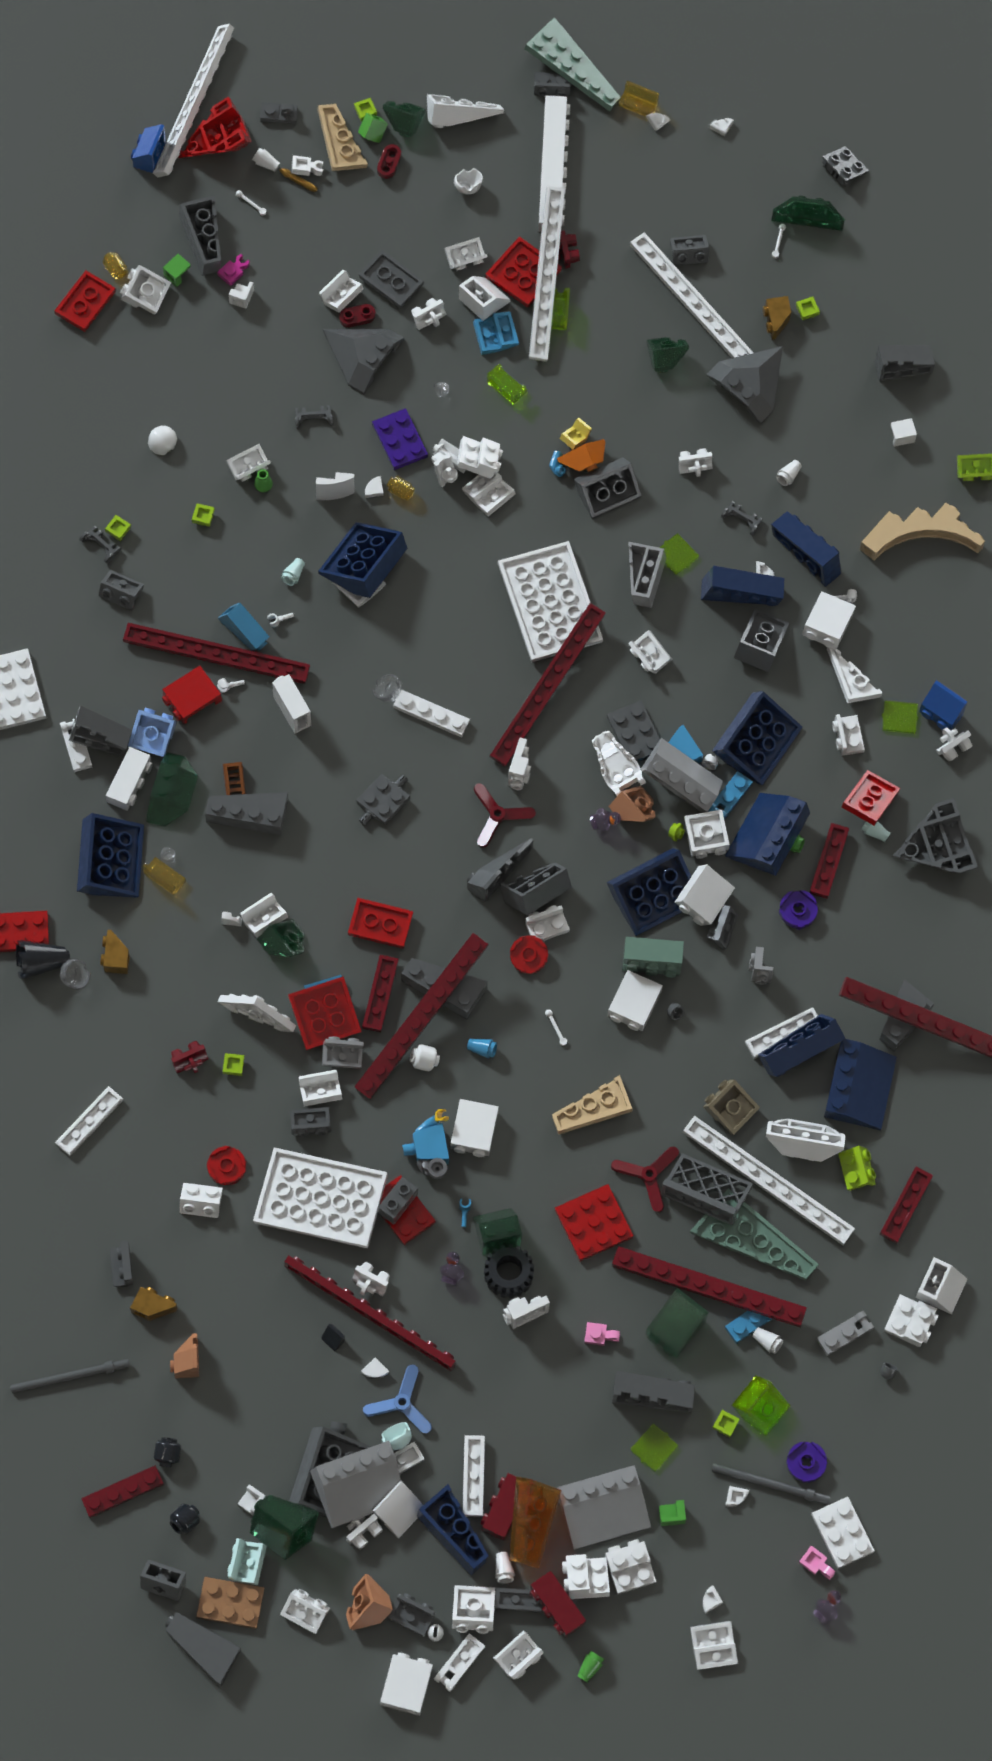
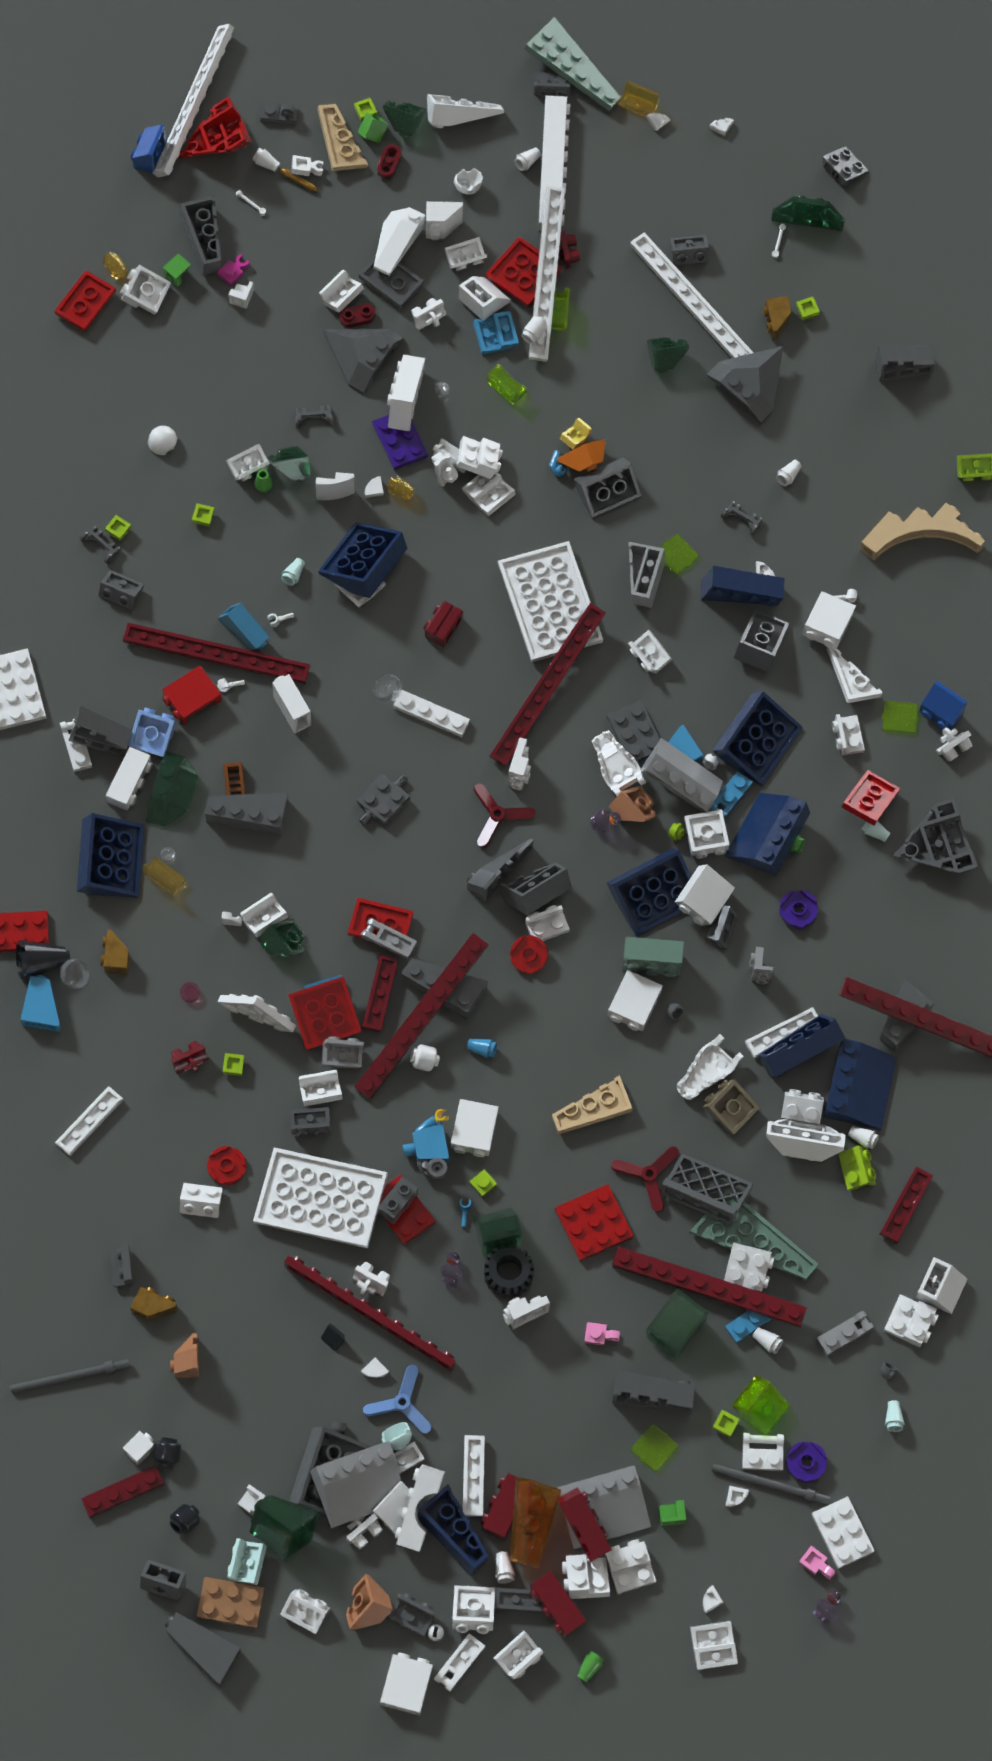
white hinge [545,1010,567,1046] -> none
white hips [679,448,713,477] -> none
white plate [683,1116,855,1245] -> none
dark blue wedge [771,511,841,587] -> none
dark red plate [809,823,849,899] -> none
white panel [891,418,917,447] -> none
none -> dark azure slope [20,975,61,1032]
none -> white brick [123,1431,155,1466]
none -> clear pink tile [180,982,200,1003]
none -> clear green slope [268,446,311,482]
none -> light grey plate [360,918,417,960]
none -> white wedge [373,207,425,276]
none -> white wedge [387,355,425,431]
none -> white arch [395,1464,445,1552]
none -> dark red brick [423,601,463,647]
none -> white slope [426,202,463,240]
none -> lime plate [469,1169,497,1198]
none -> white cone [514,147,541,171]
none -> white brick [521,316,547,344]
none -> dark red wedge [556,1487,612,1562]
none -> white animal [677,1034,744,1100]
none -> white plate [724,1242,774,1292]
none -> white plate [742,1433,784,1471]
none -> white bracket [781,1089,824,1124]
none -> white cone [848,1126,879,1149]
none -> light aqua cone [885,1401,905,1432]

